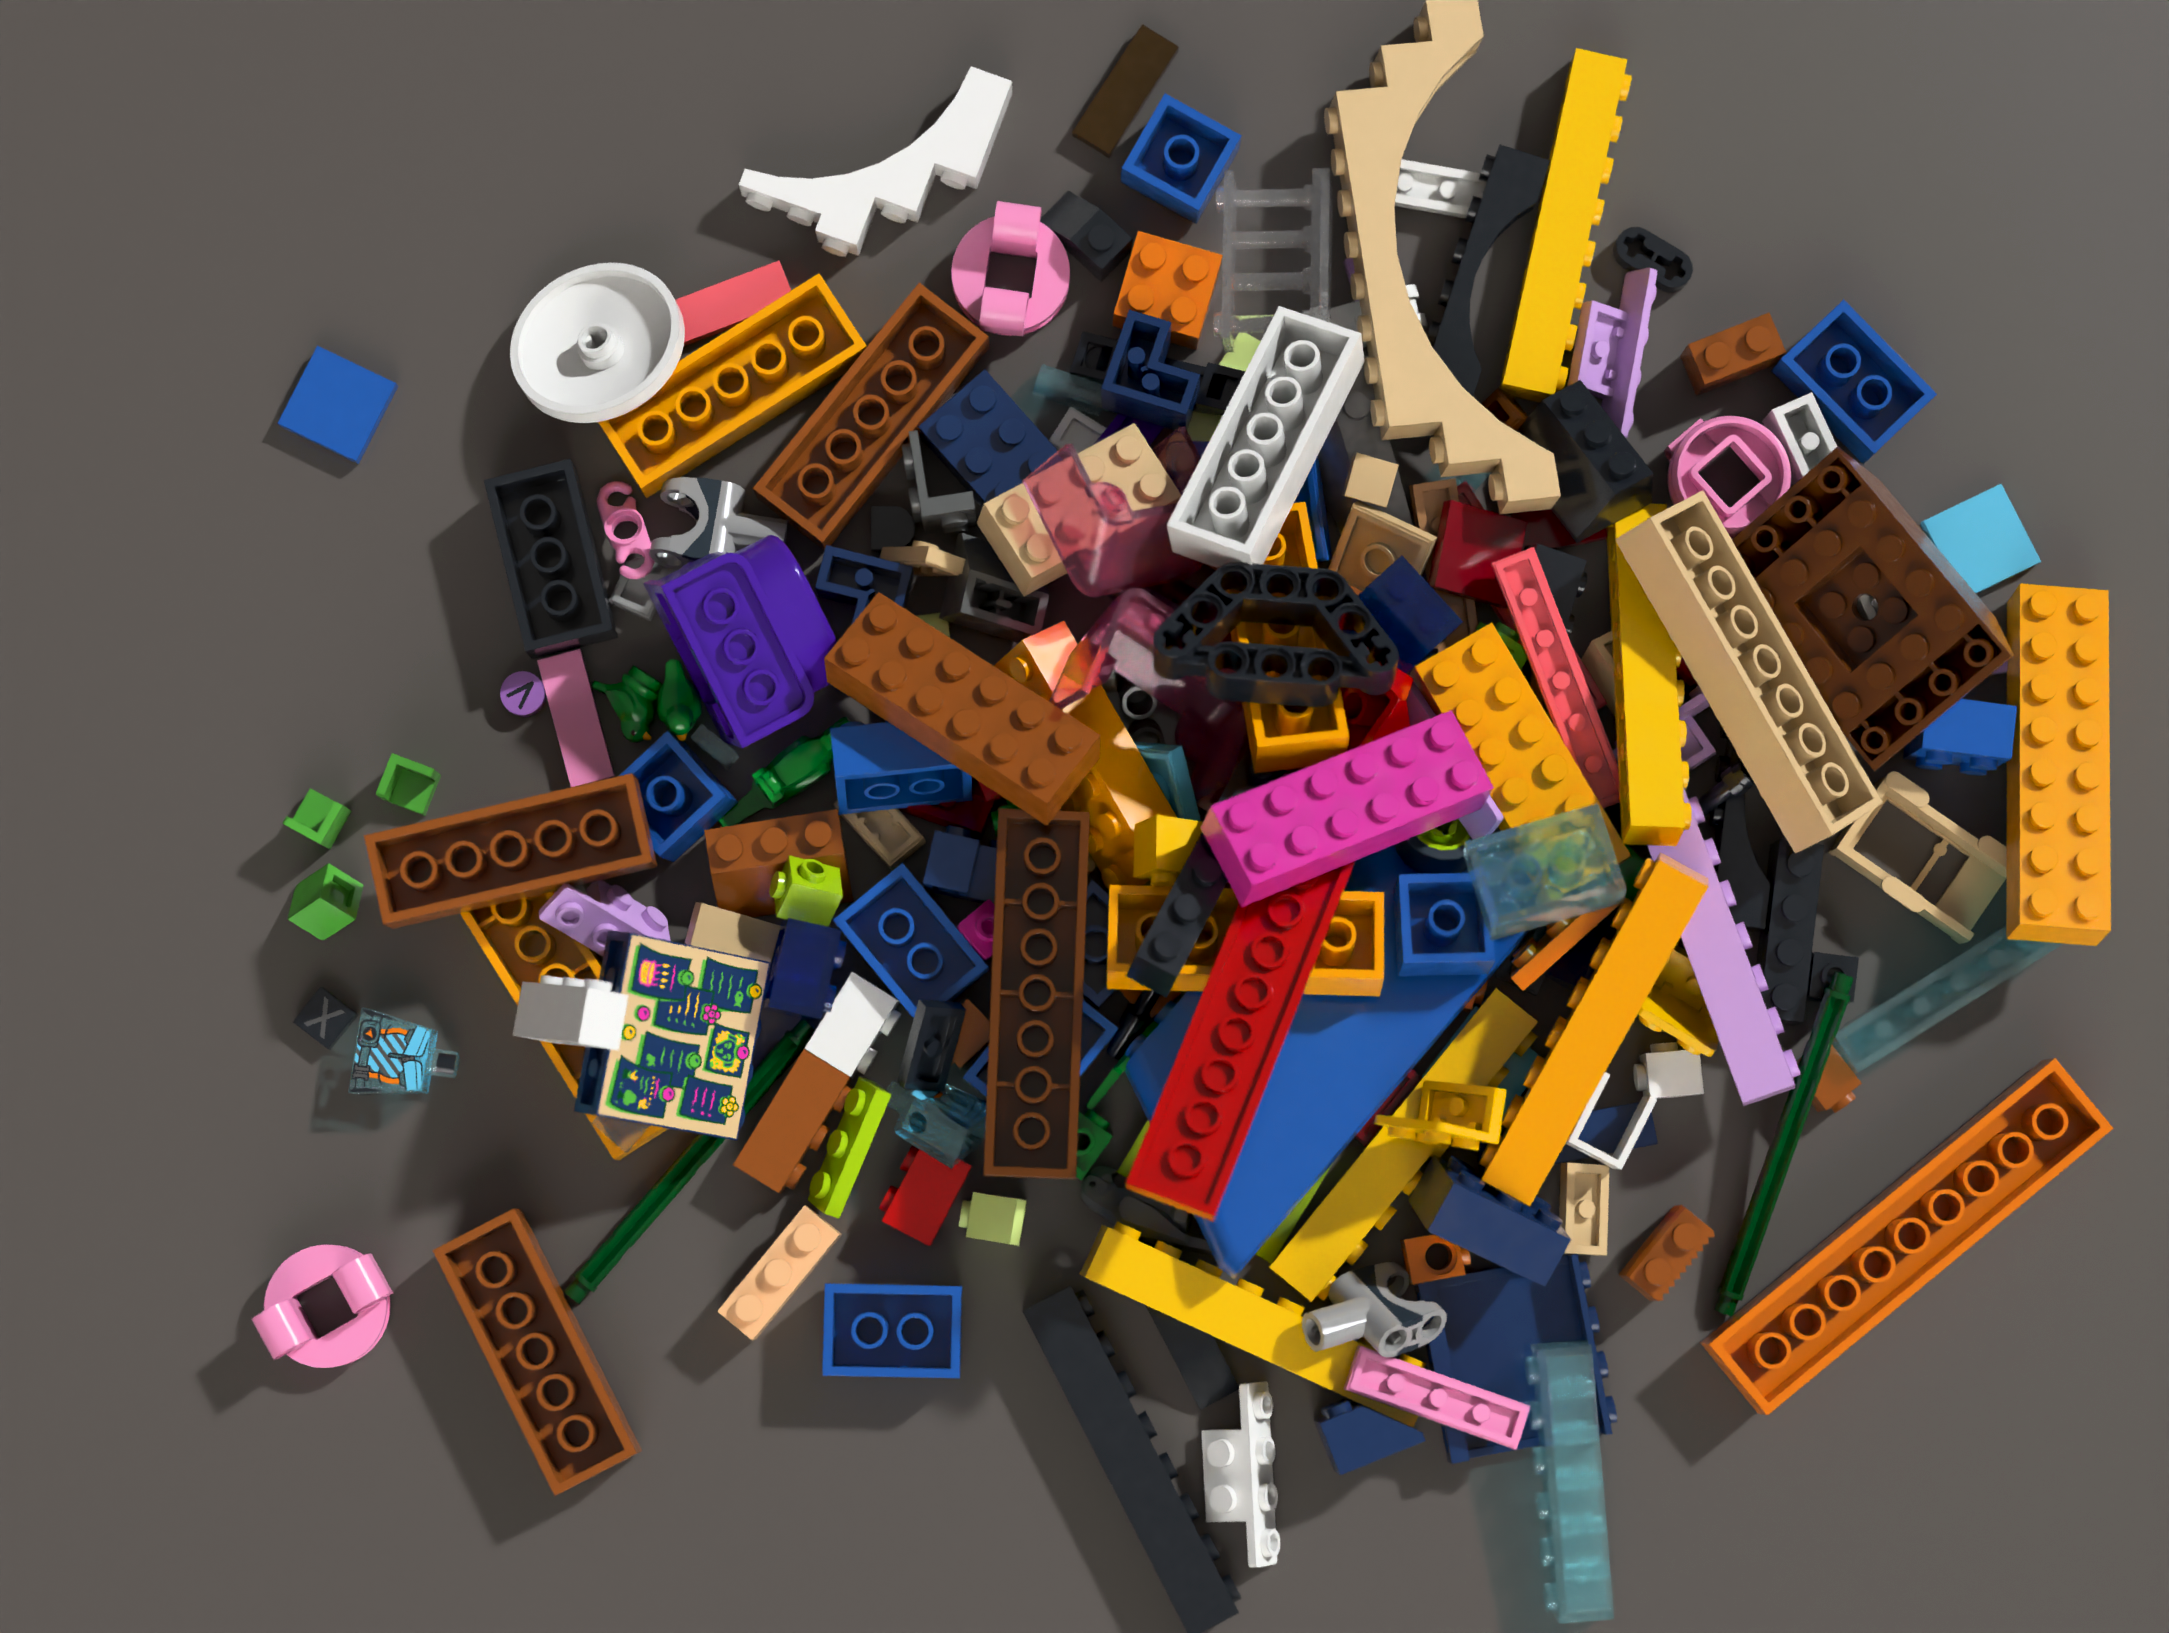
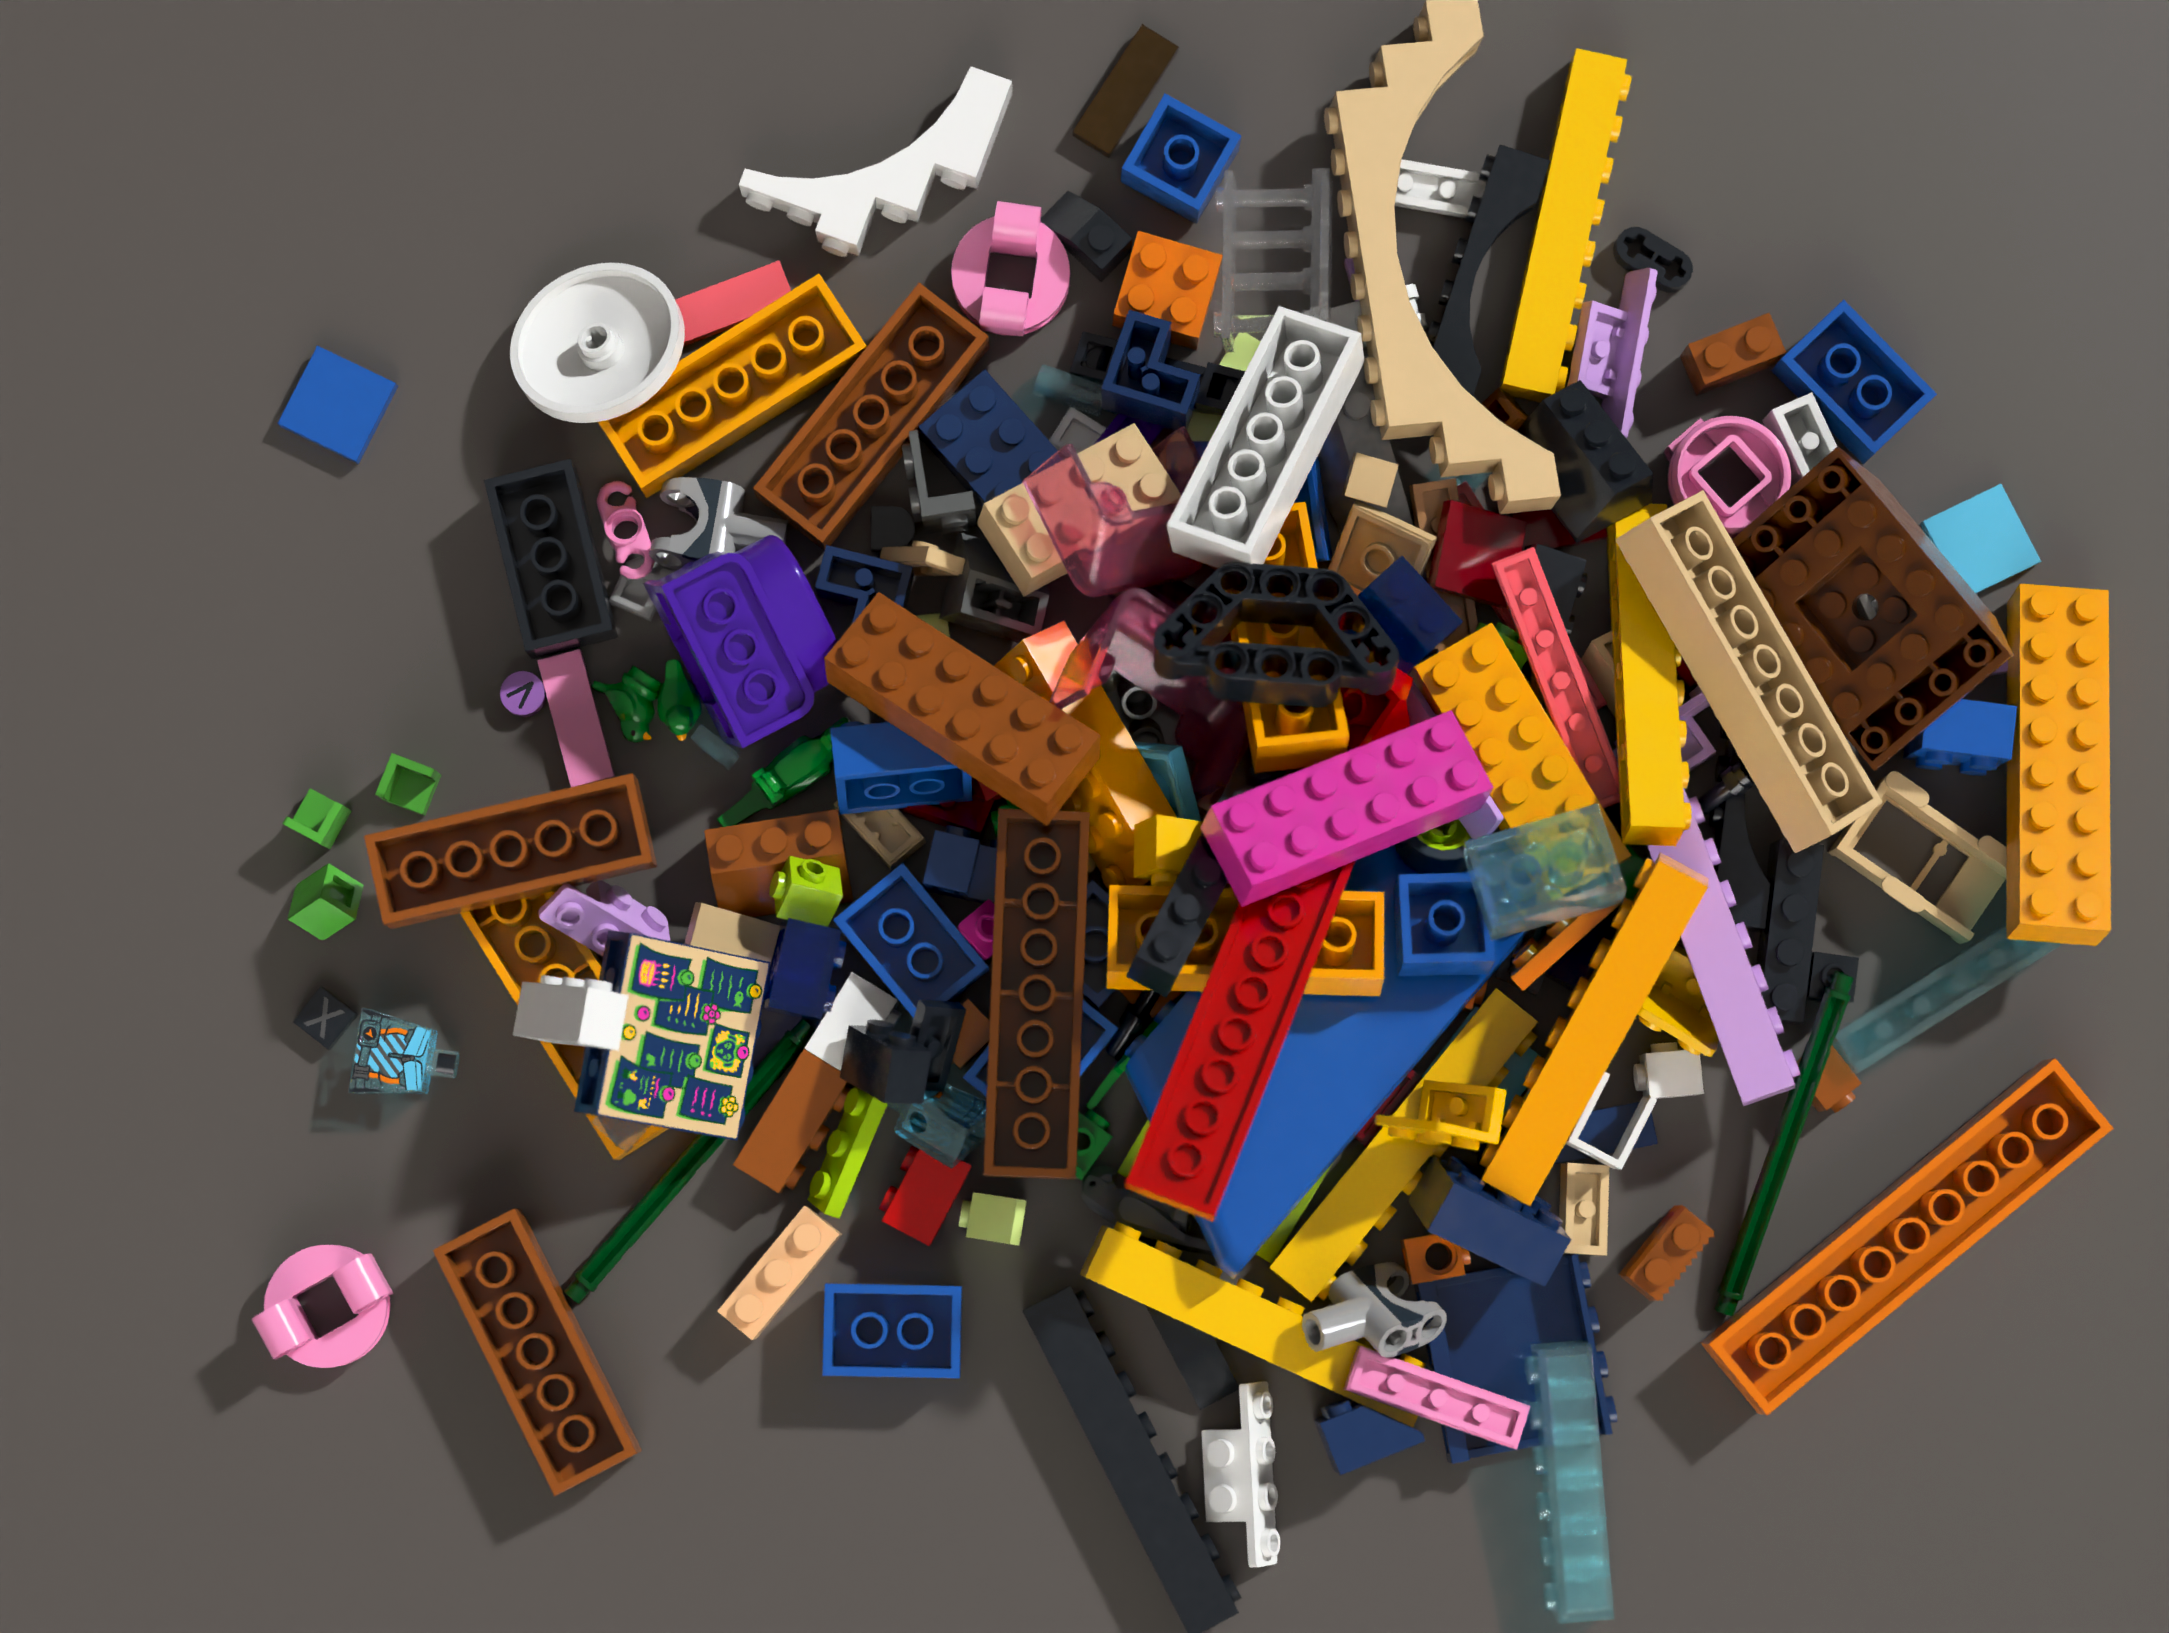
blue brick [619,730,738,862] -> none
none -> black brick [840,1019,932,1104]

